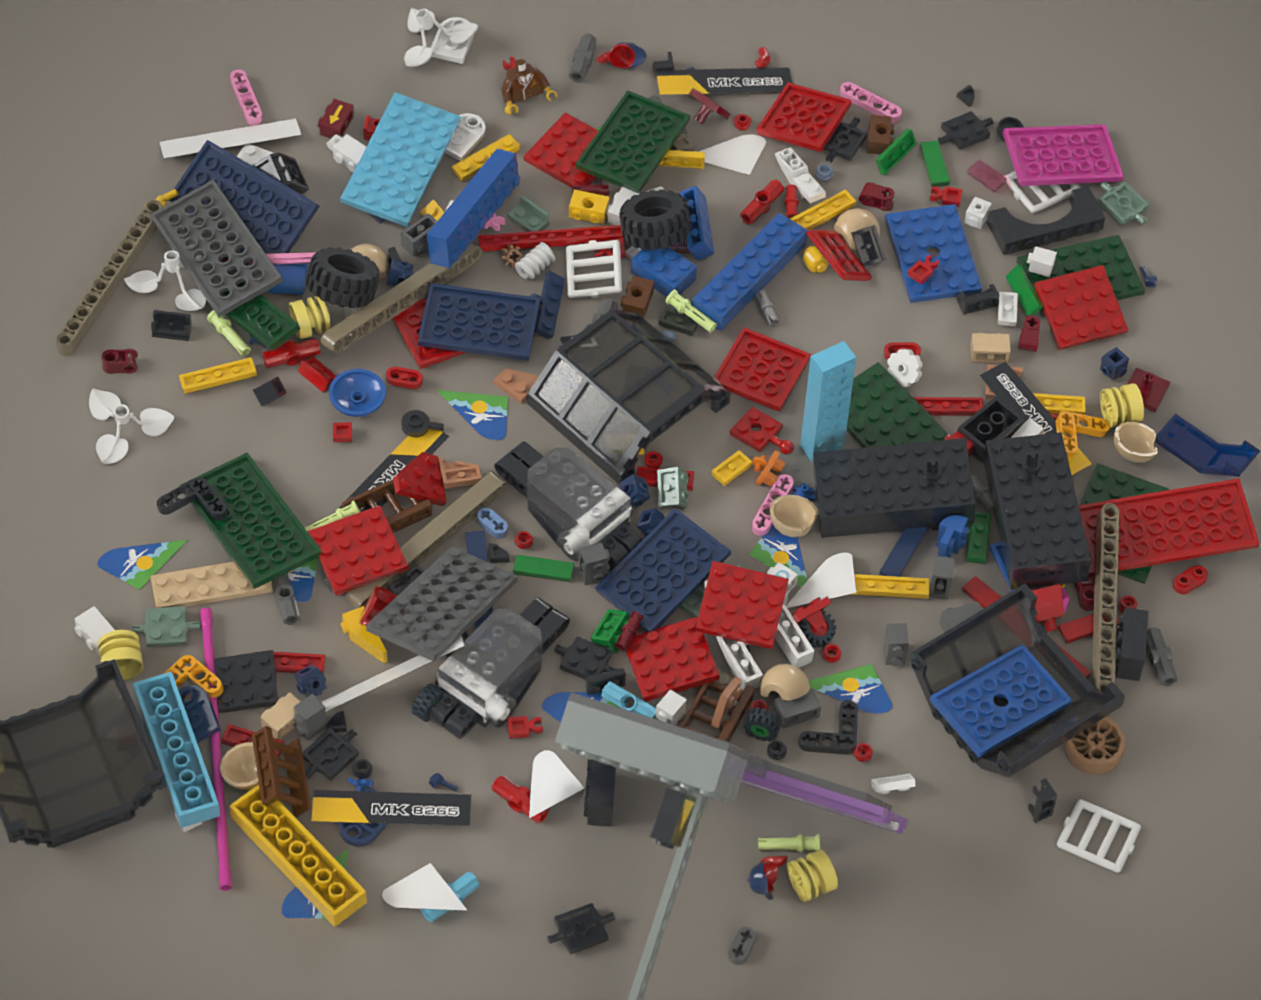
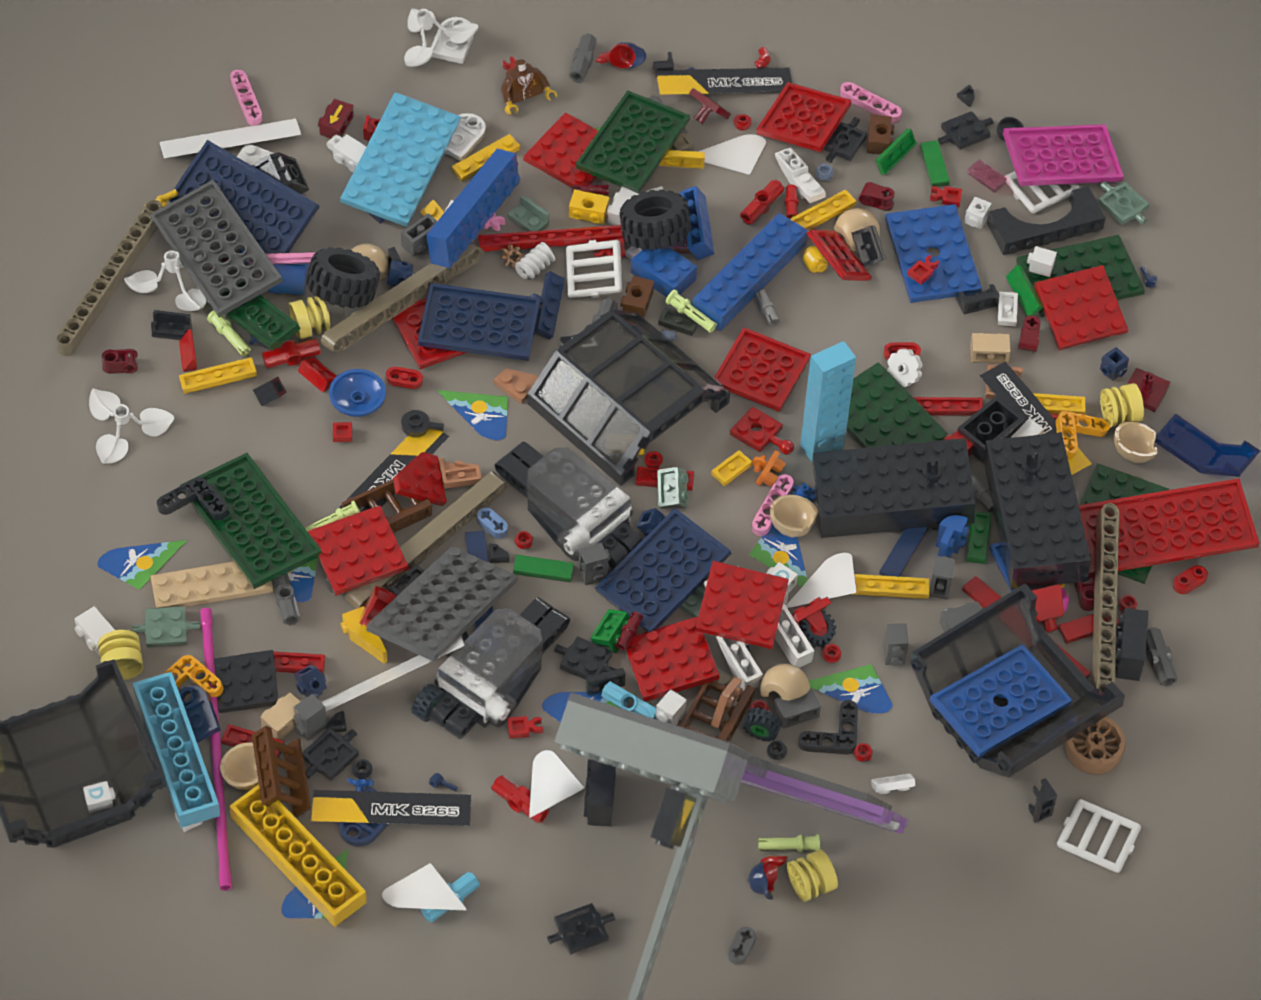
dark blue brick [619,474,651,508] -> none
none -> white brick [83,781,116,814]
none -> red slope [179,330,197,372]

